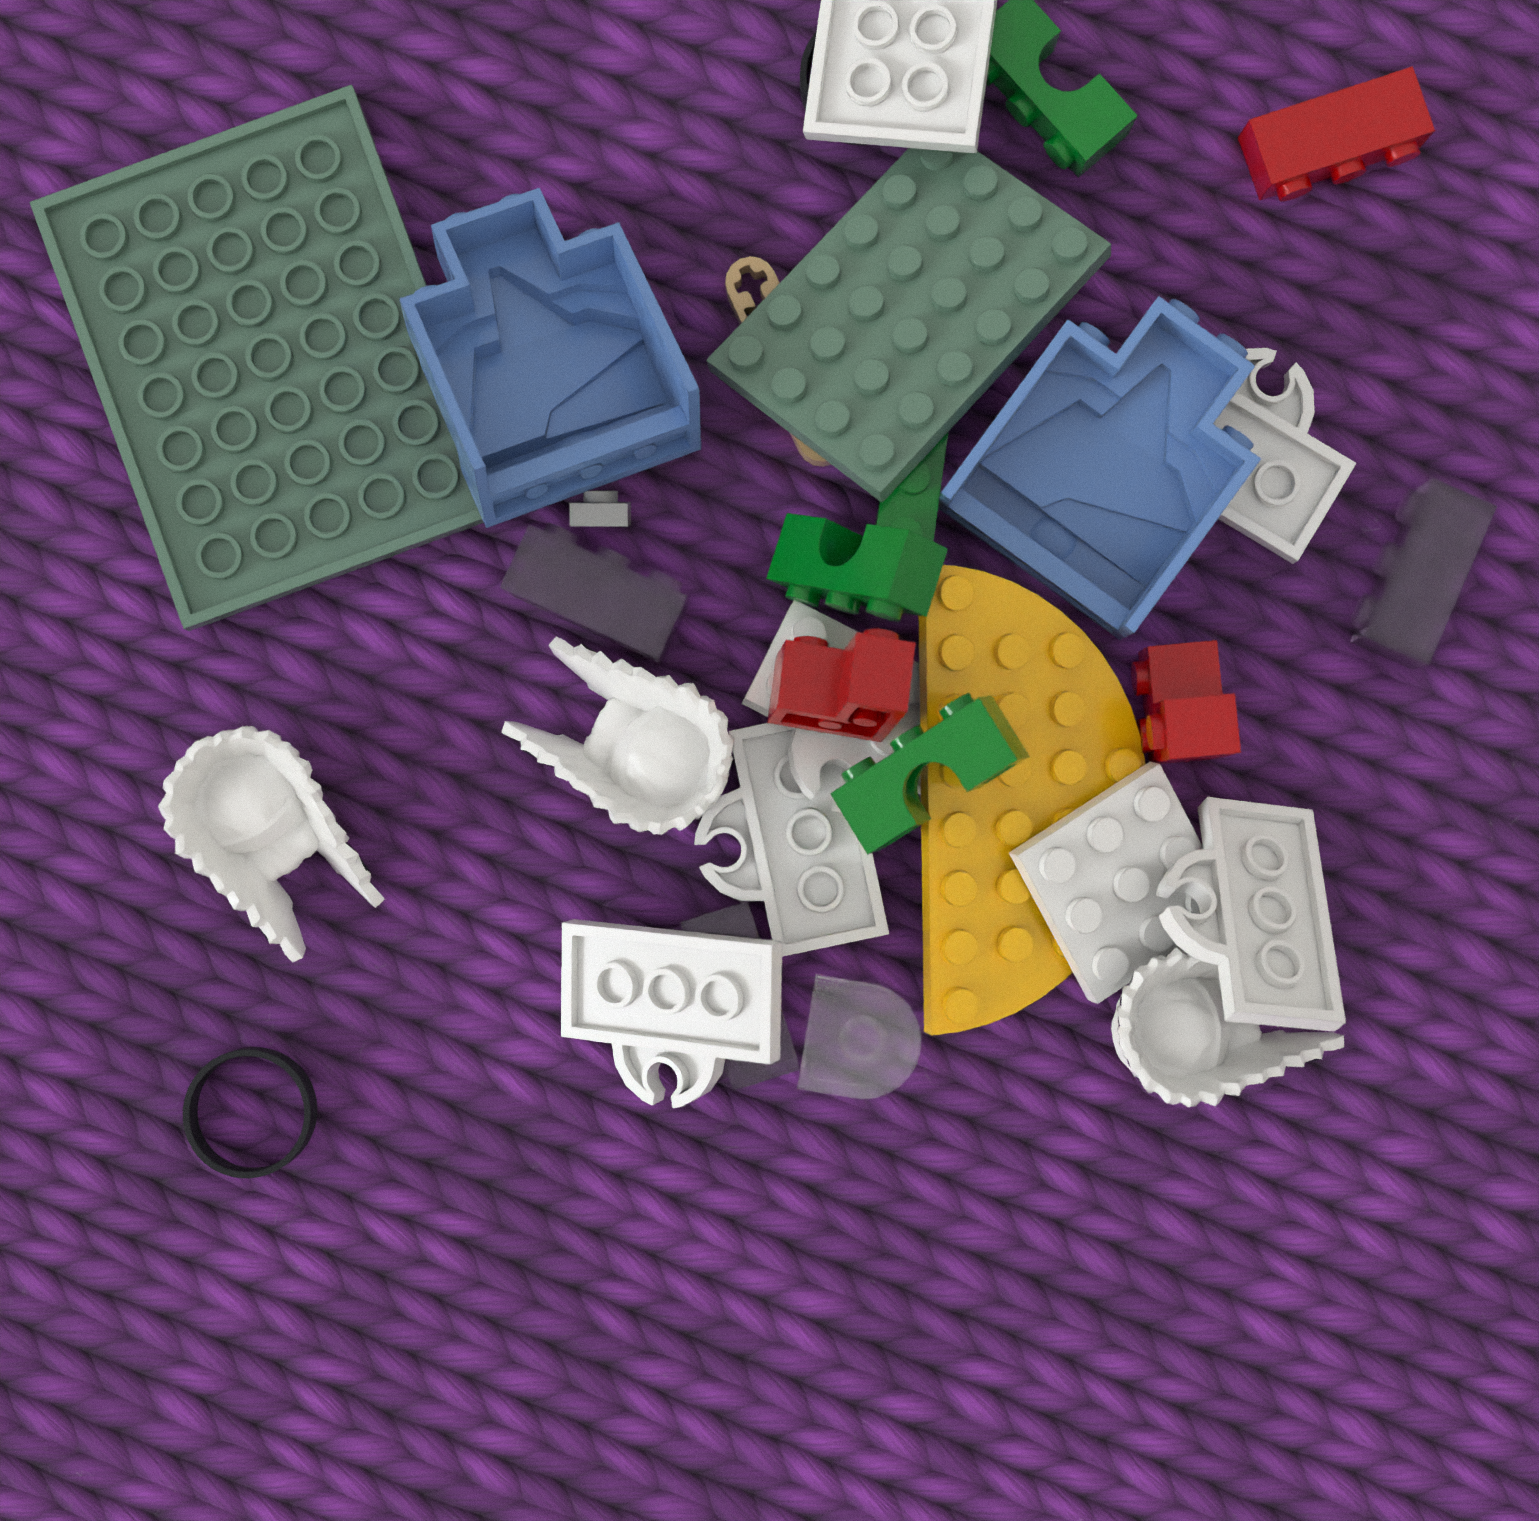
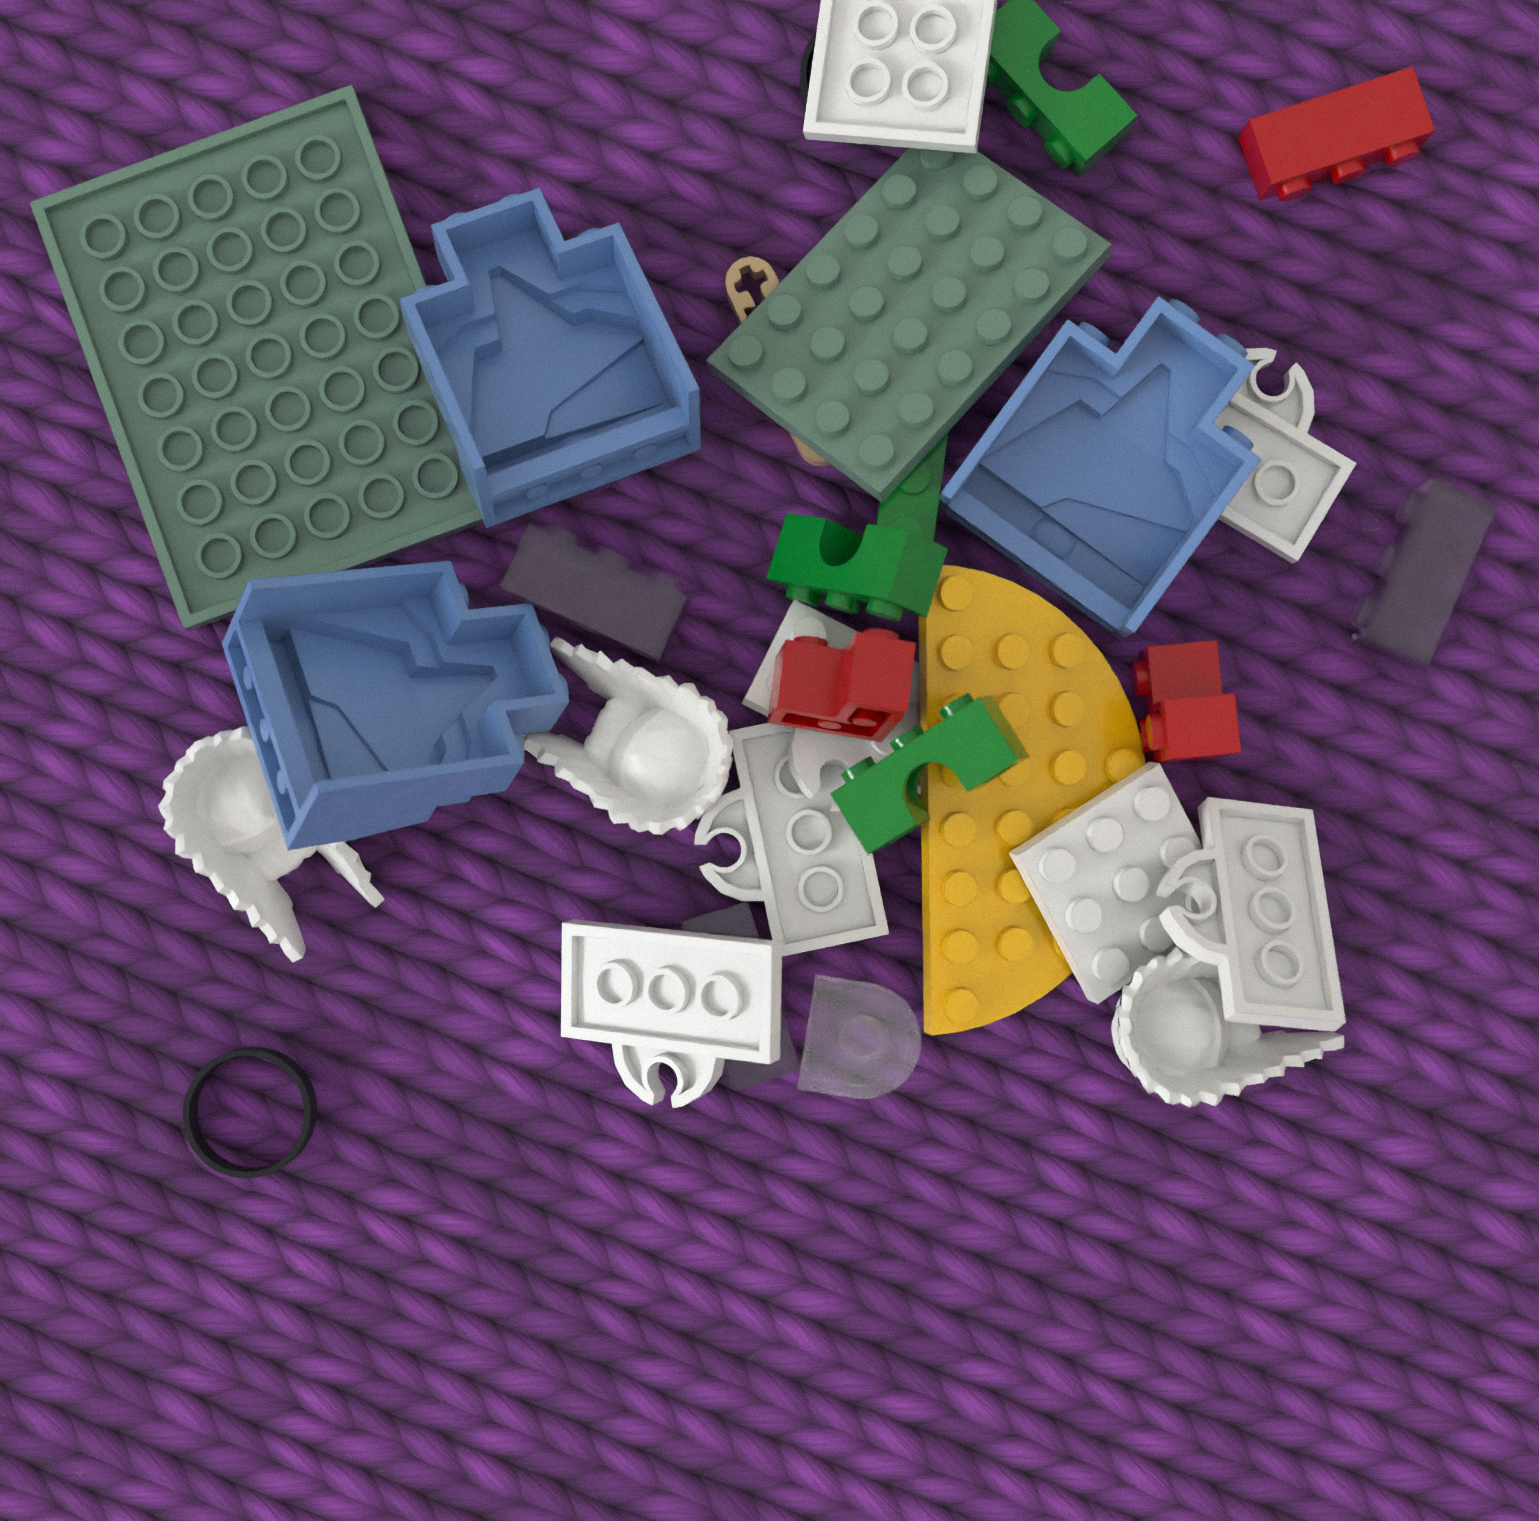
light grey plate [569,490,631,527] -> none
none -> medium blue panel [222,561,569,850]

